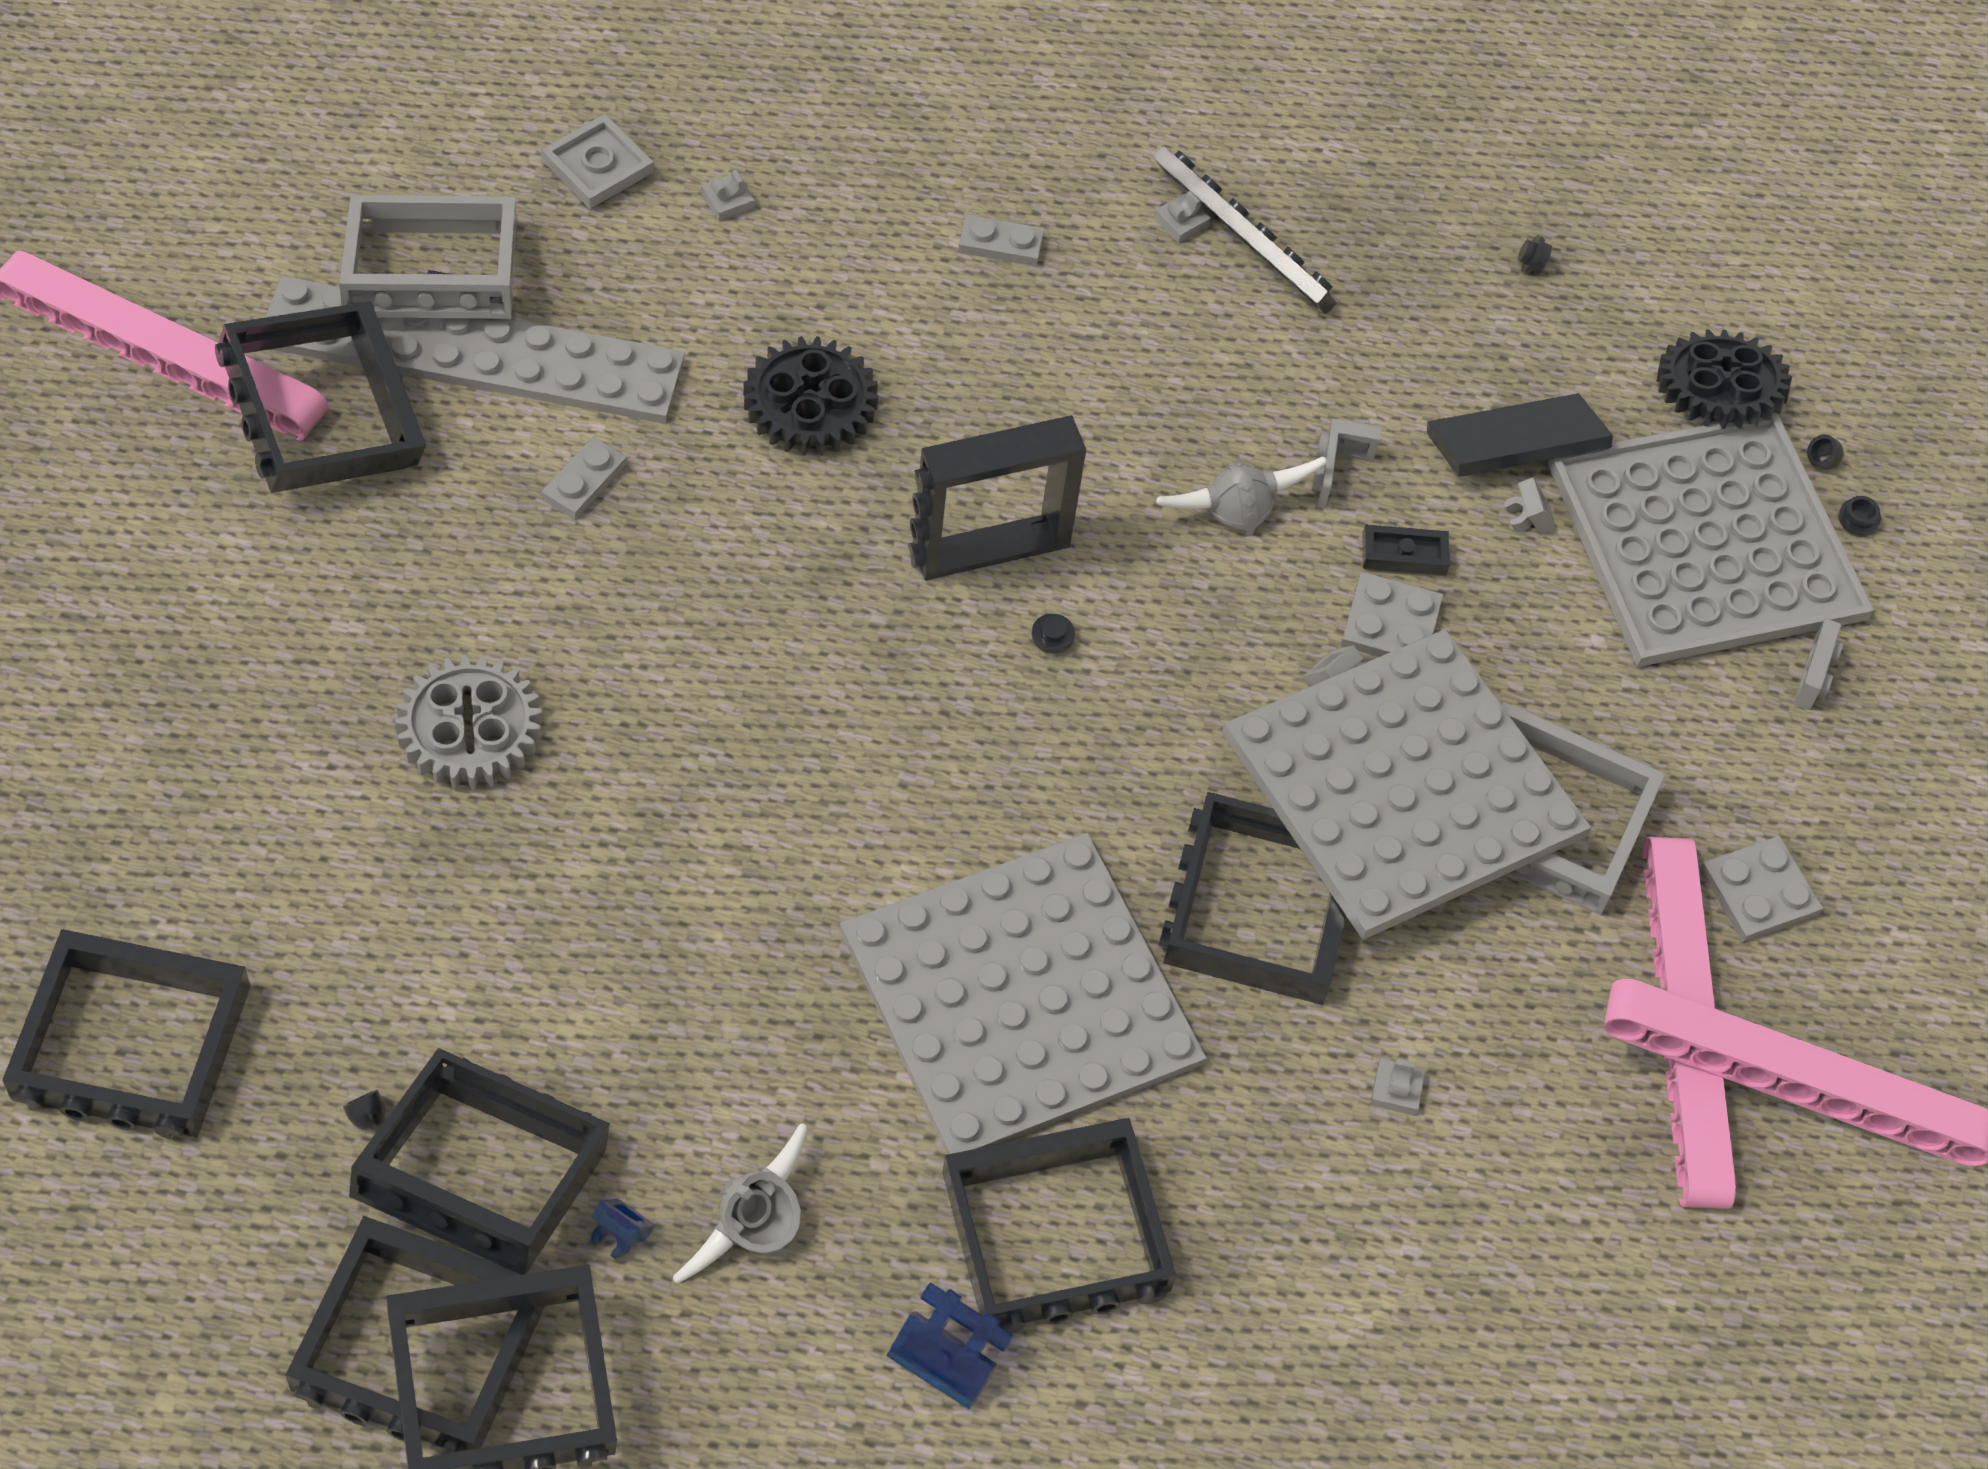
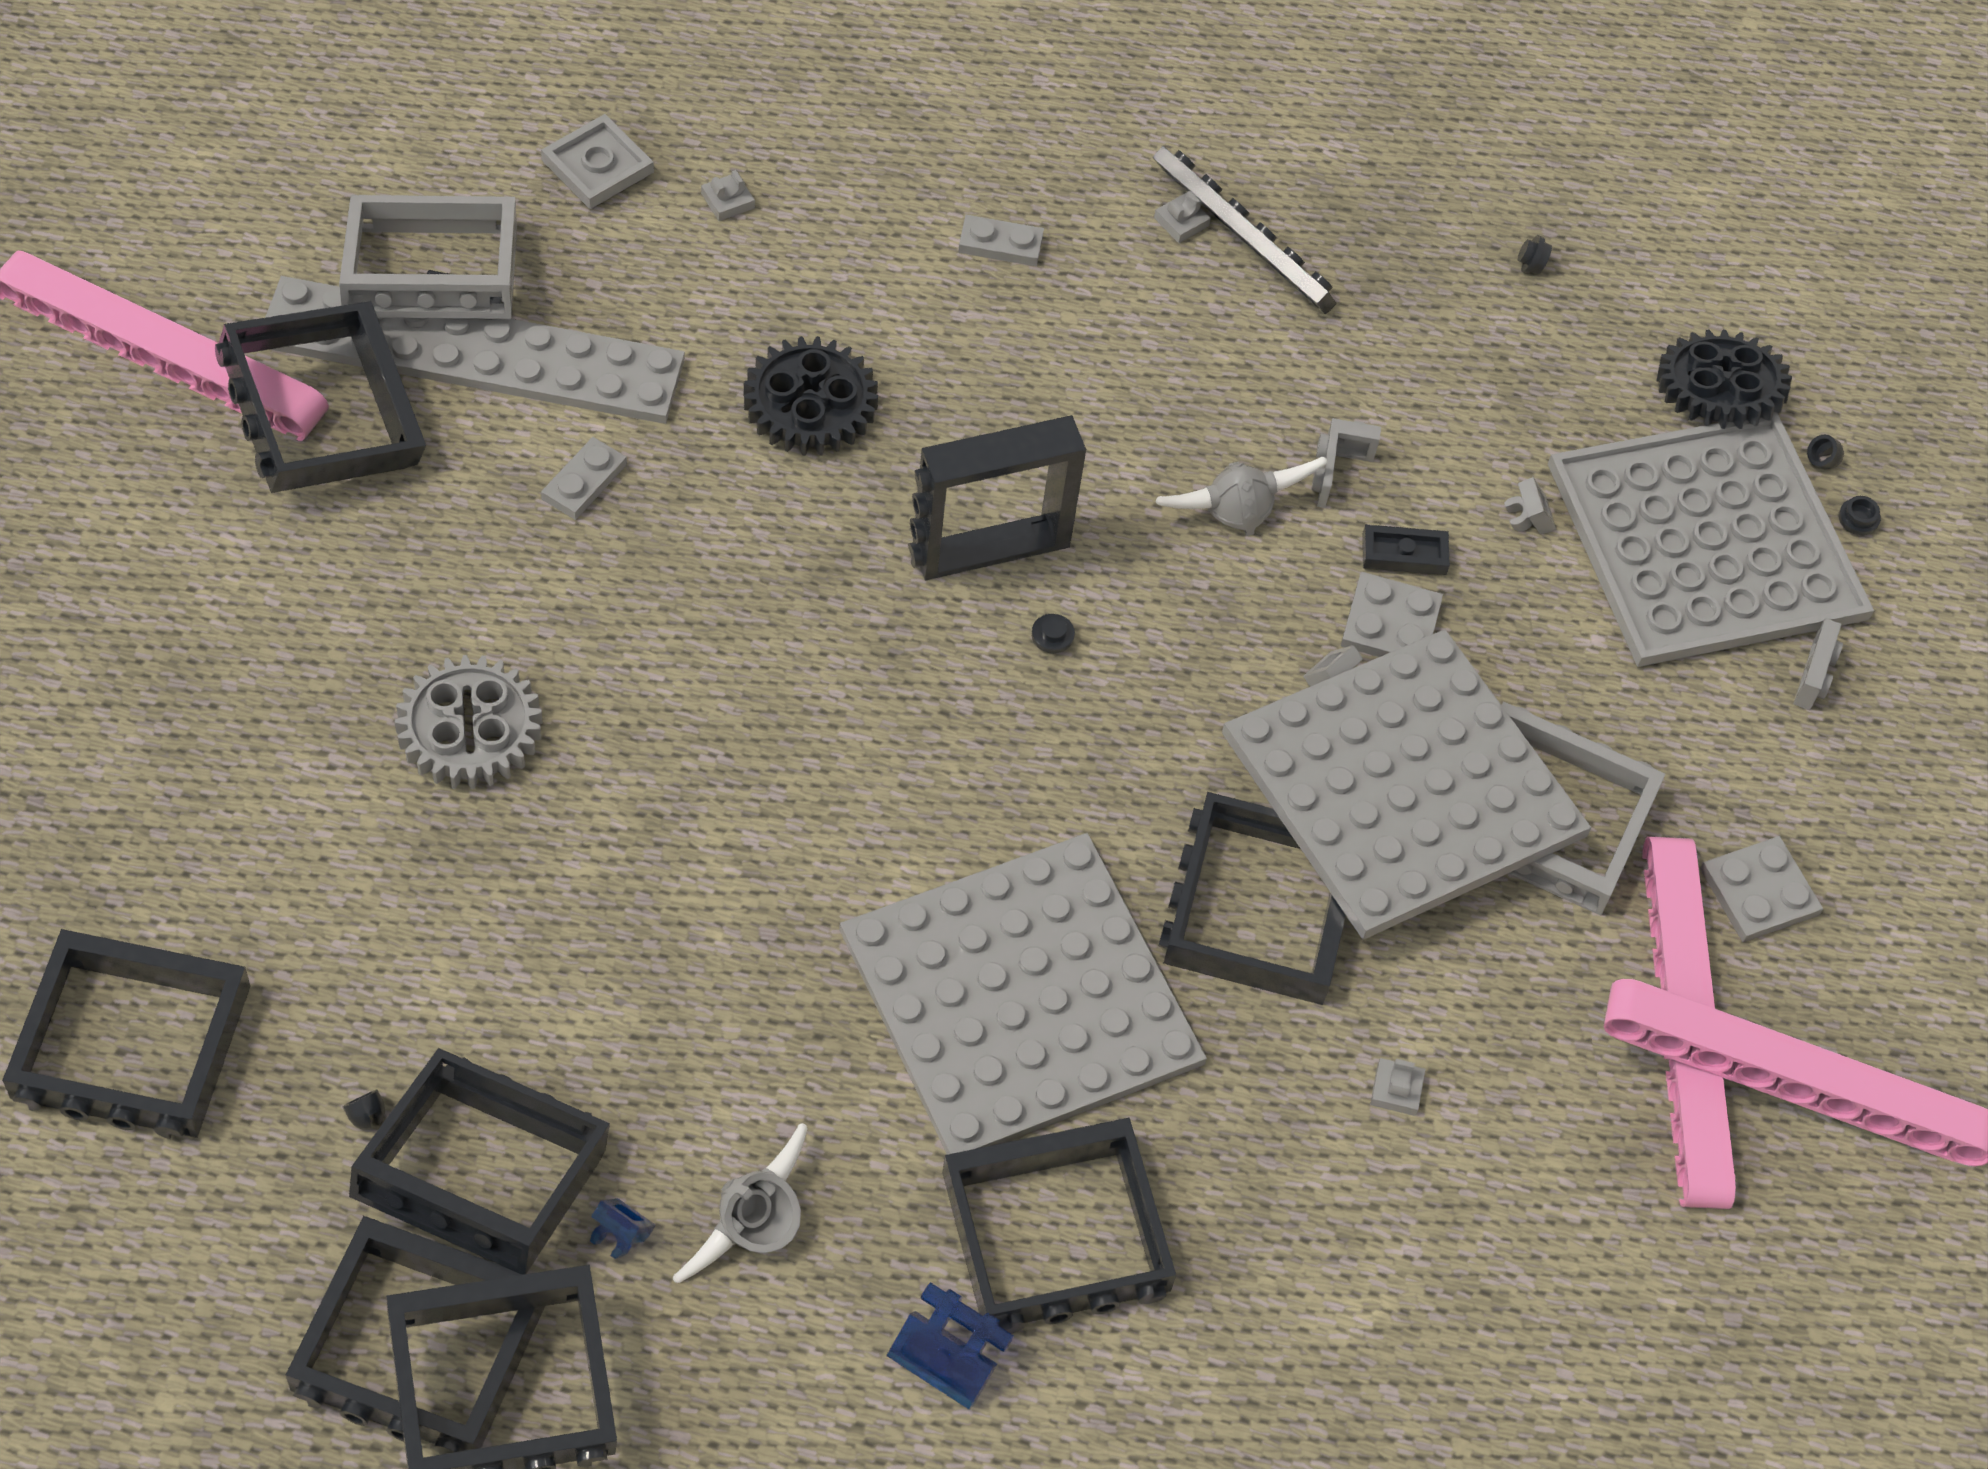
black tile [1427,393,1613,477] -> none

